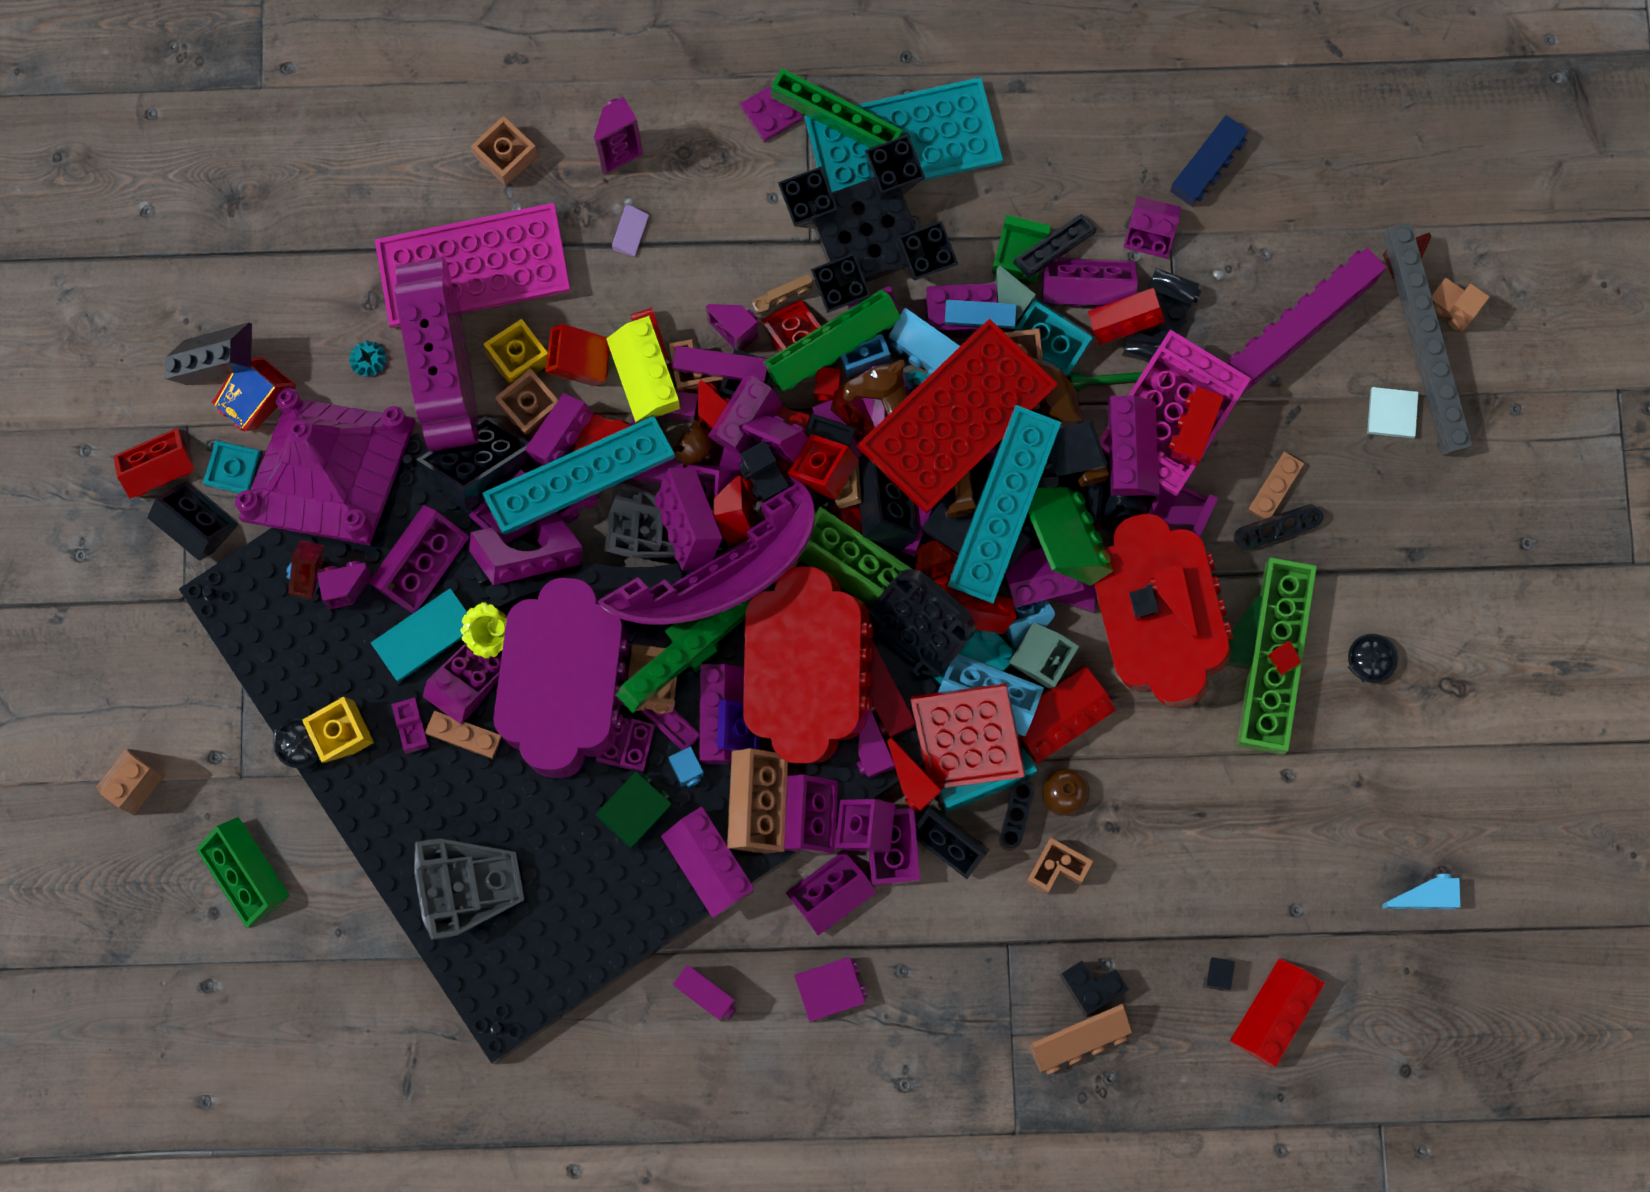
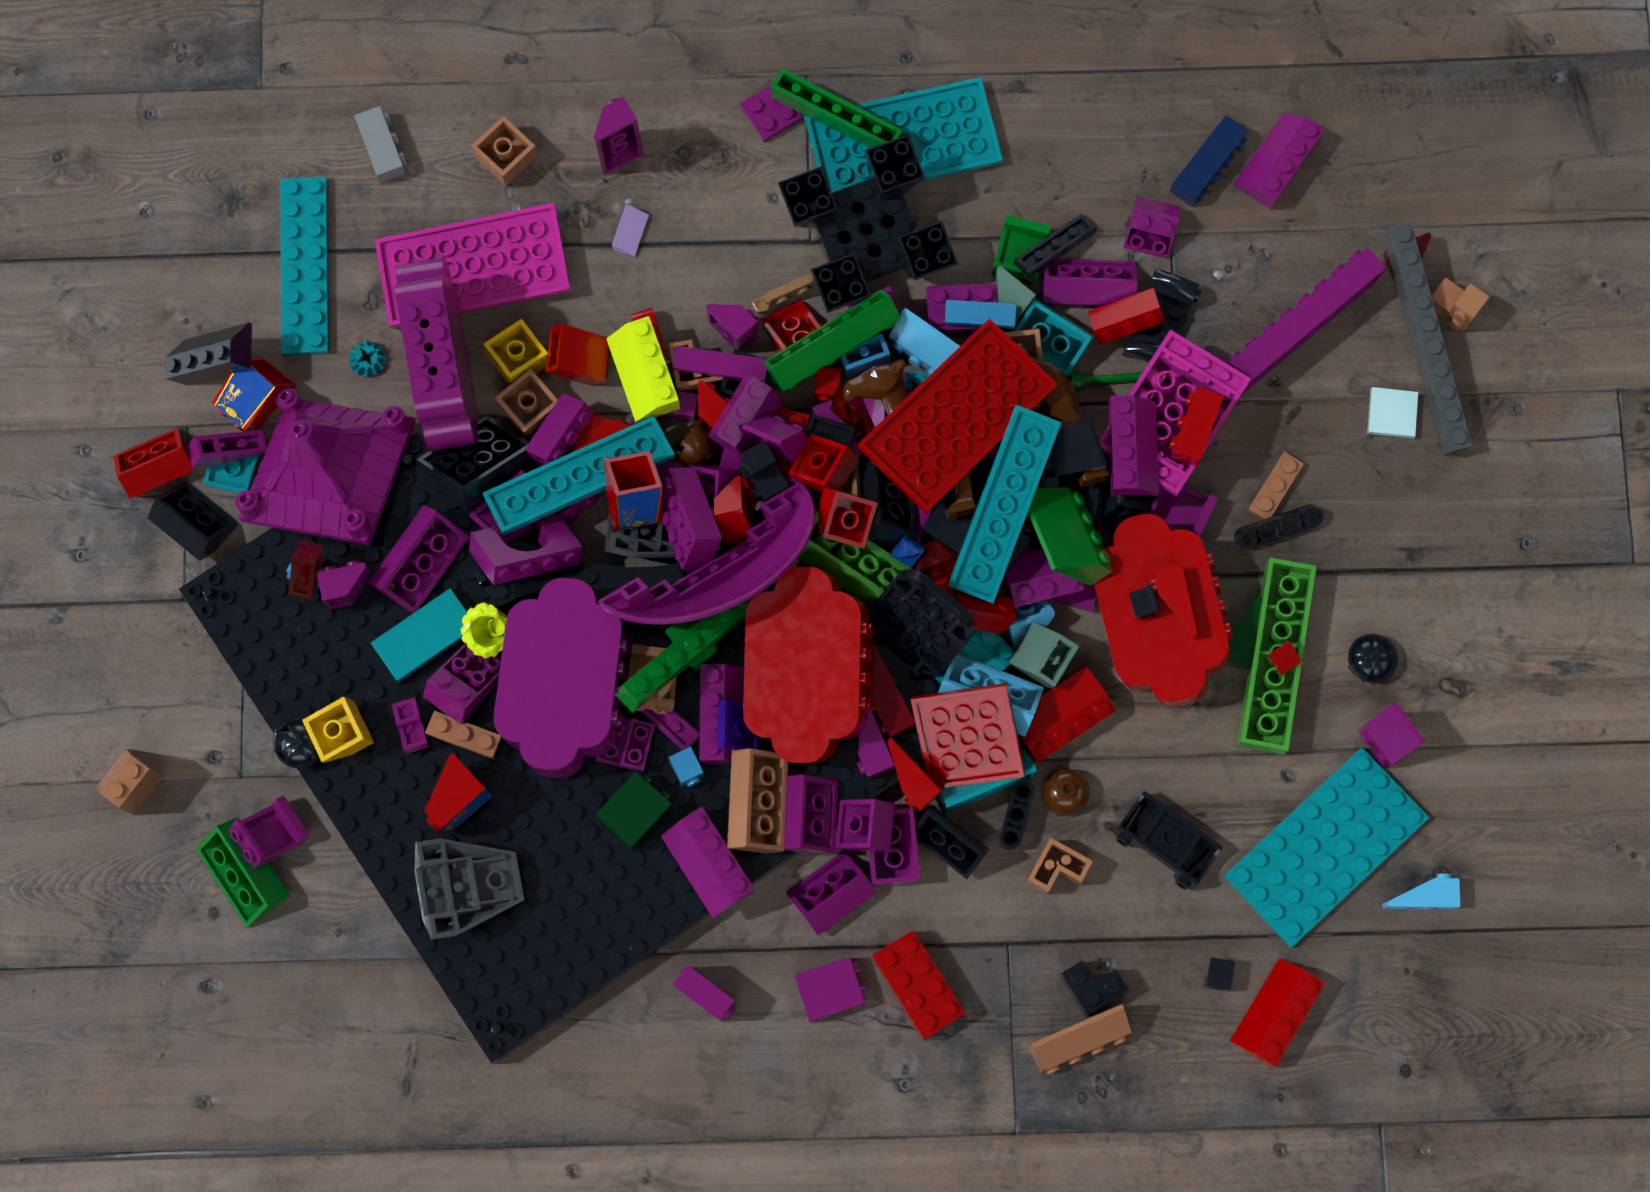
none -> magenta slope [187,430,267,468]
none -> magenta panel [230,795,310,869]
none -> teal plate [280,177,329,356]
none -> light grey brick [354,106,407,184]
none -> red slope [425,753,492,836]
none -> red slope [604,451,663,531]
none -> red slope [818,487,878,549]
none -> red brick [871,930,965,1041]
none -> blue tile [891,536,925,568]
none -> black piece [1114,791,1223,890]
none -> teal plate [1223,748,1429,948]
none -> magenta slope [1233,114,1325,210]
none -> magenta slope [1358,702,1425,768]

